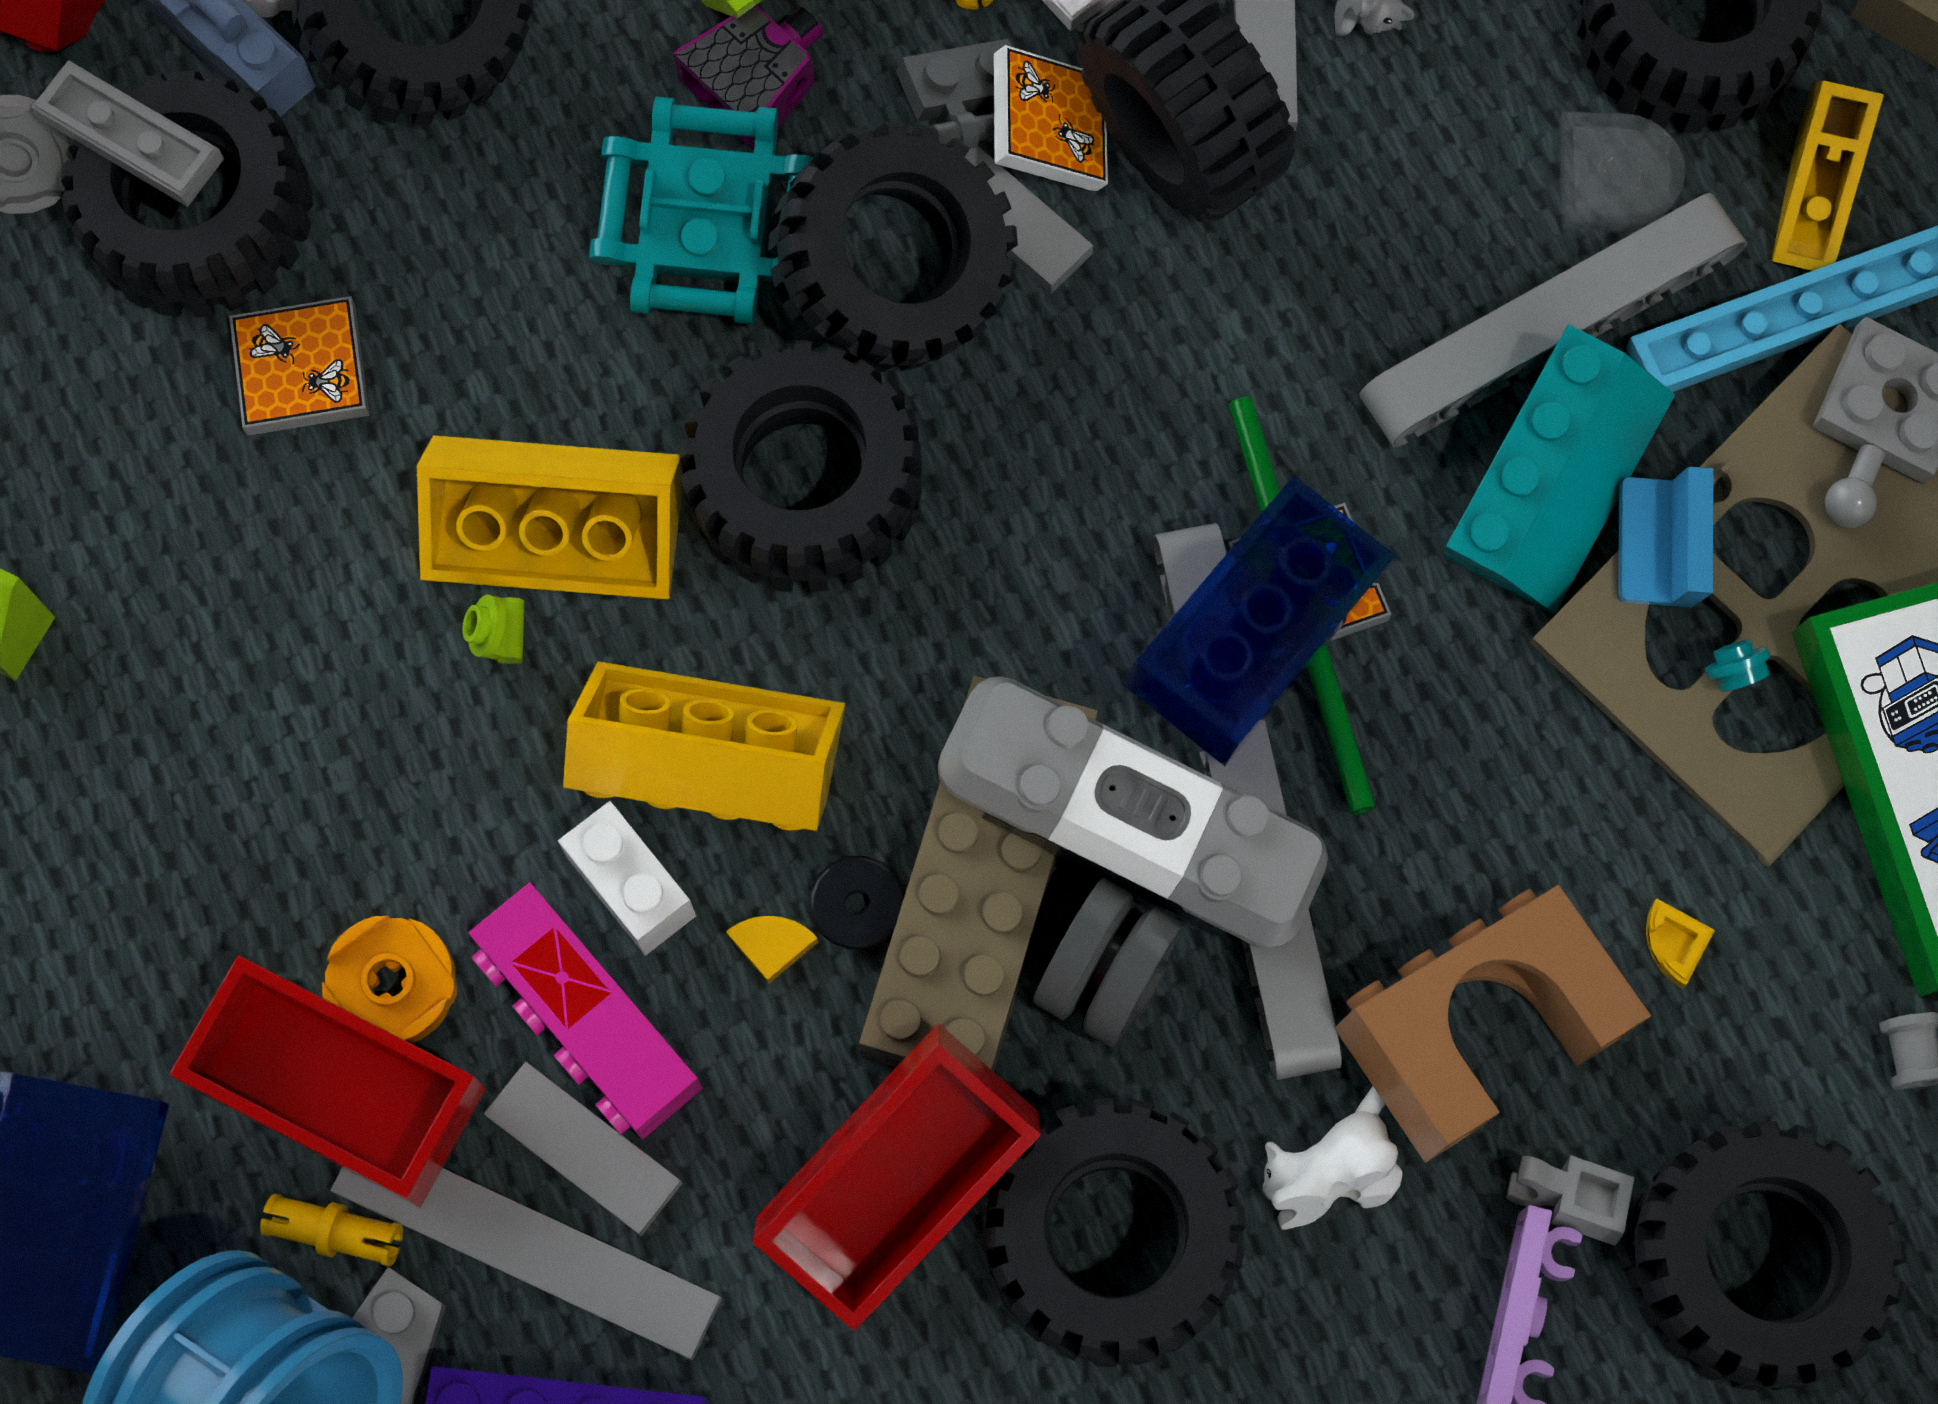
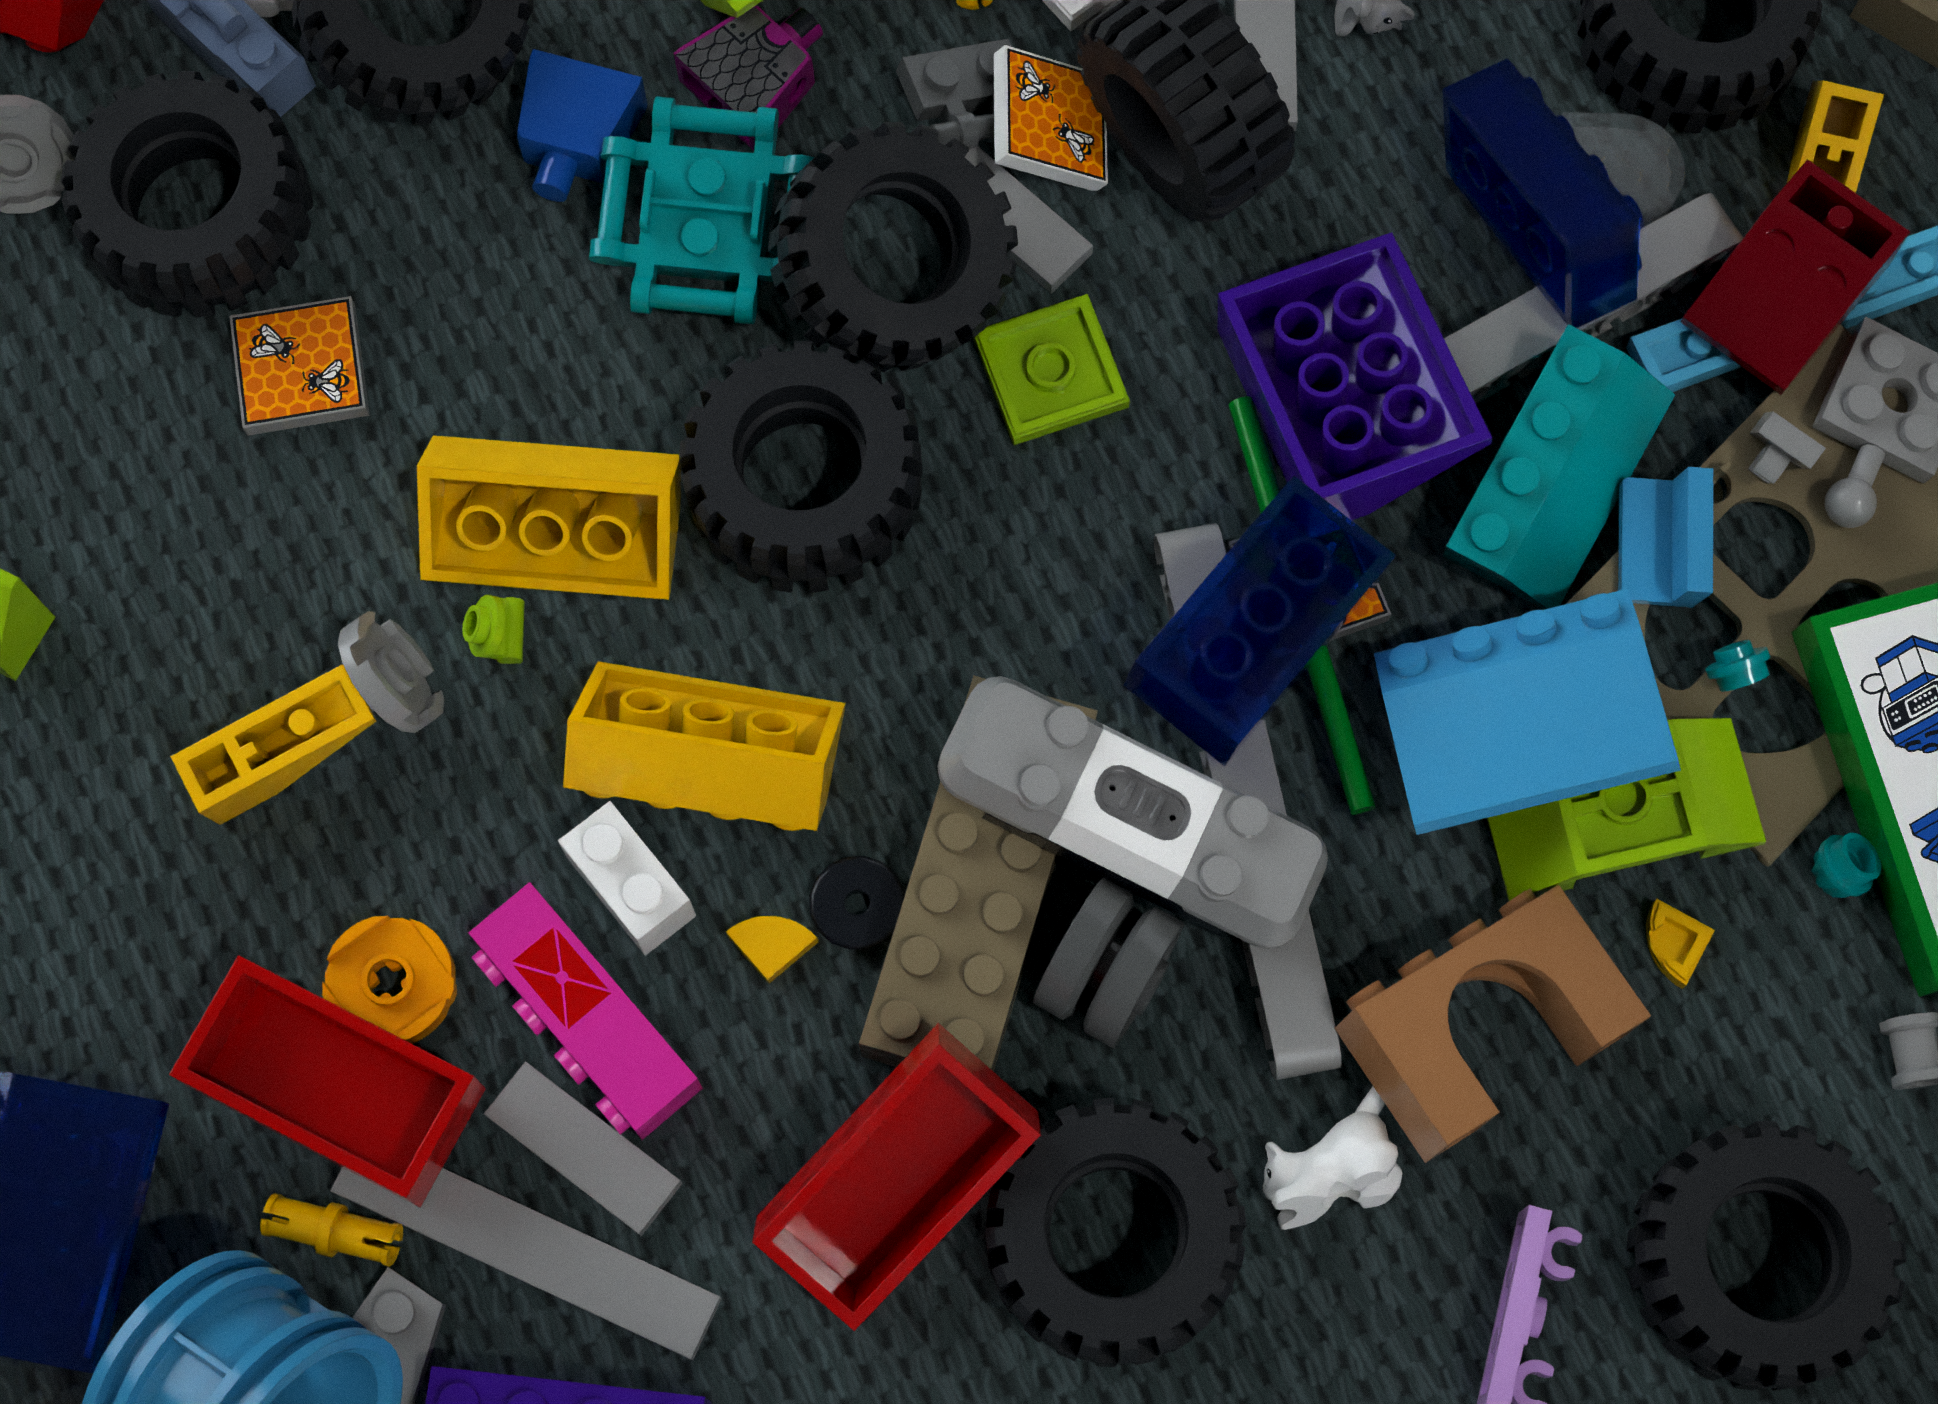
light grey tile [31,60,224,207] -> none
light grey plate [1505,1155,1634,1246] -> none
none -> yellow slope [170,664,377,825]
none -> light grey tile [338,611,444,733]
none -> blue torso [517,49,648,202]
none -> lime tile [973,294,1130,445]
none -> dark purple slope [1217,232,1492,535]
none -> dark azure slope [1374,588,1681,835]
none -> clear blue brick [1443,58,1644,328]
none -> lime slope [1487,718,1766,901]
none -> dark red slope [1681,159,1910,395]
none -> light grey tile [1748,411,1826,484]
none -> teal plate [1811,833,1881,898]

